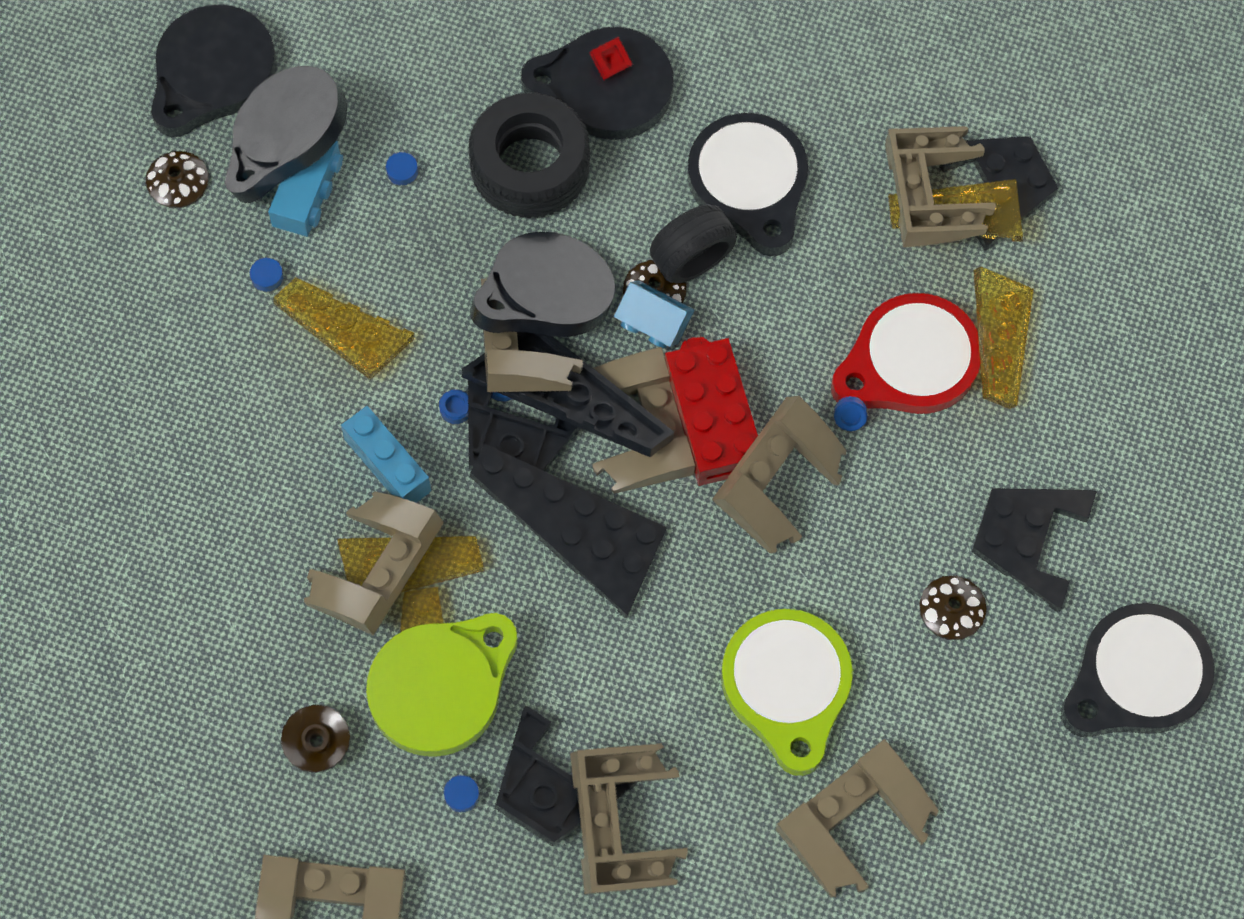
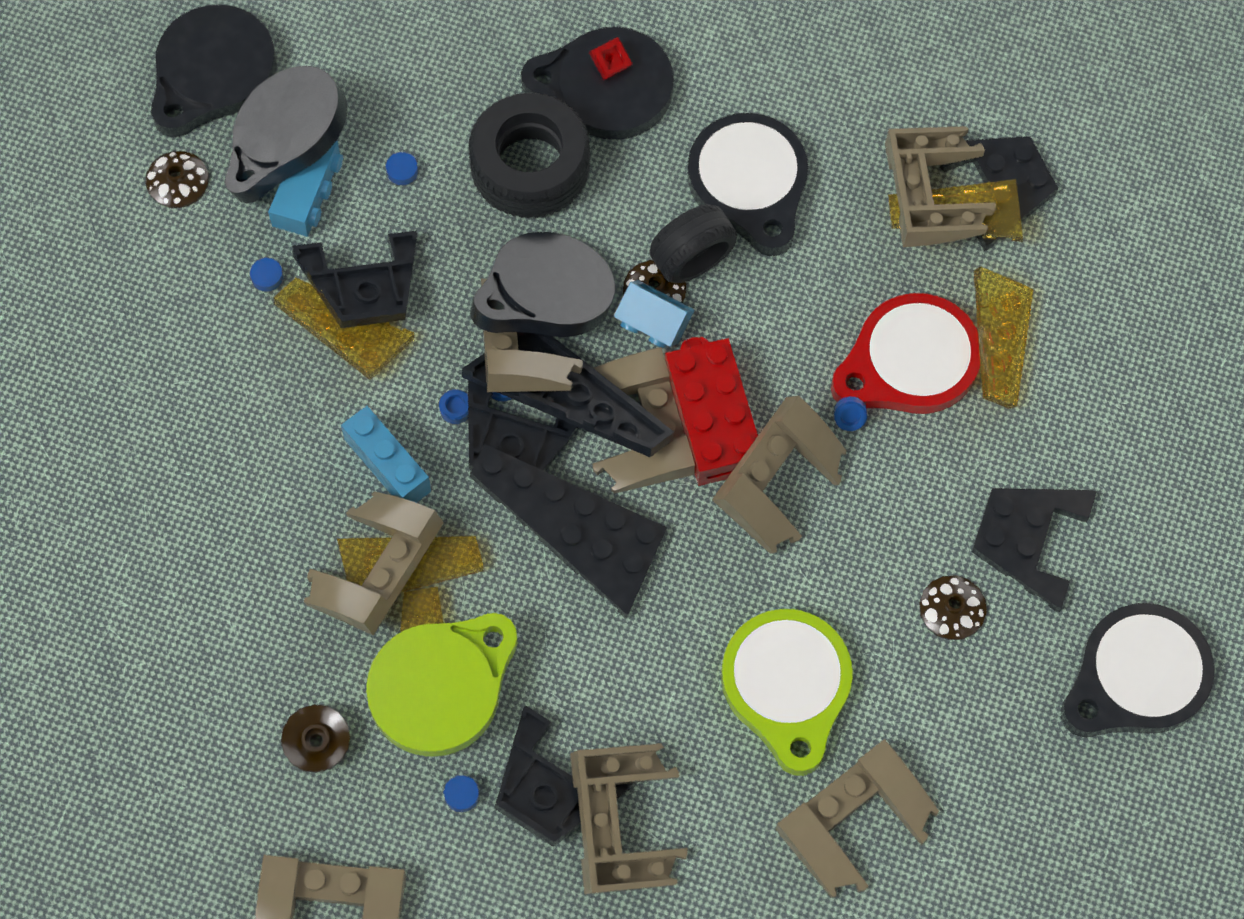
none -> black wing [292,231,417,328]

